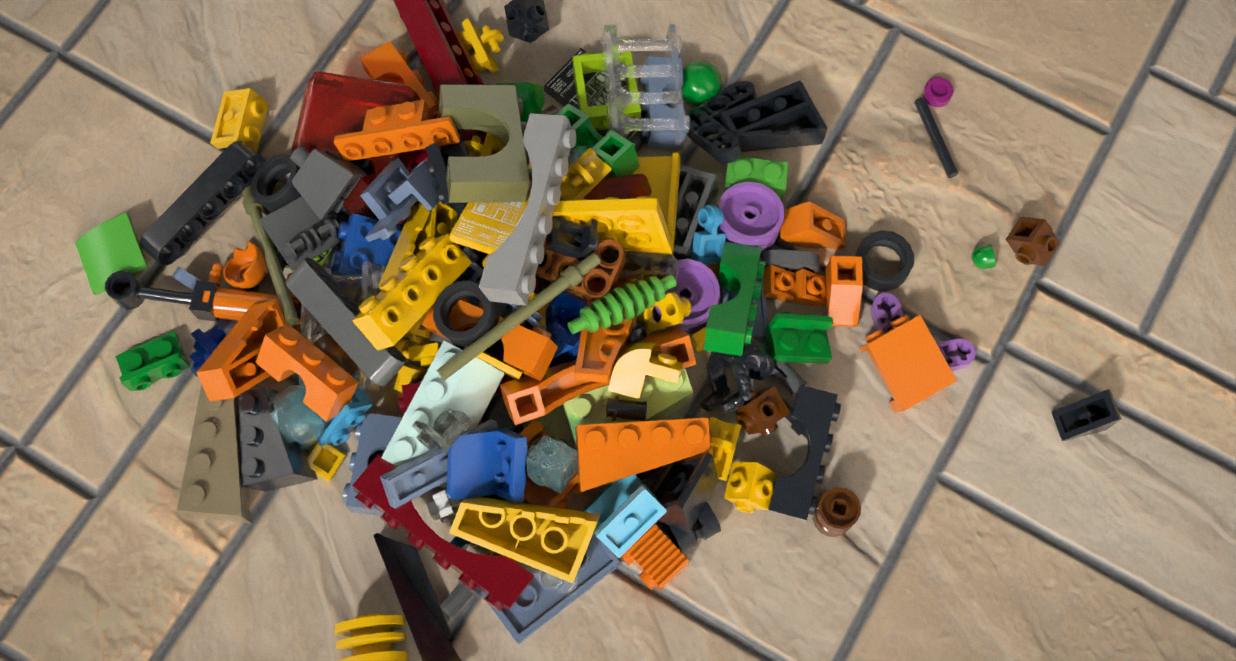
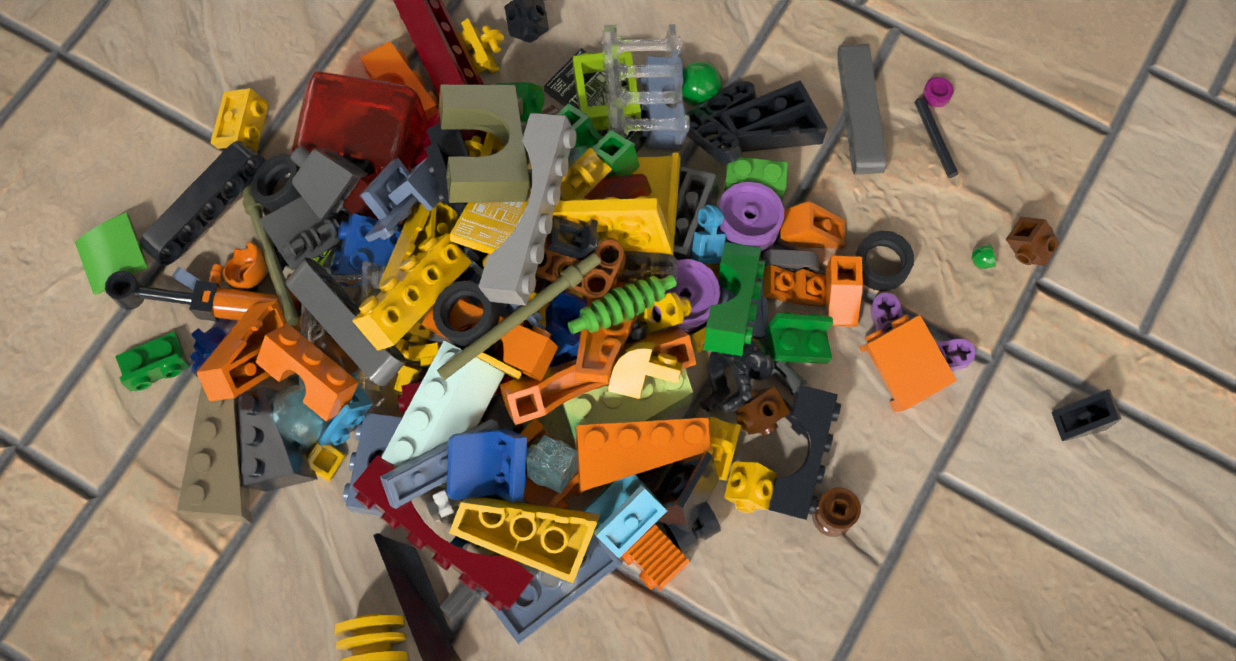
orange bracket [334,100,460,161] -> none
clear smoke bracket [412,409,472,452] -> none
black pin [606,395,647,421] -> none
none -> dark grey beam [837,44,886,175]

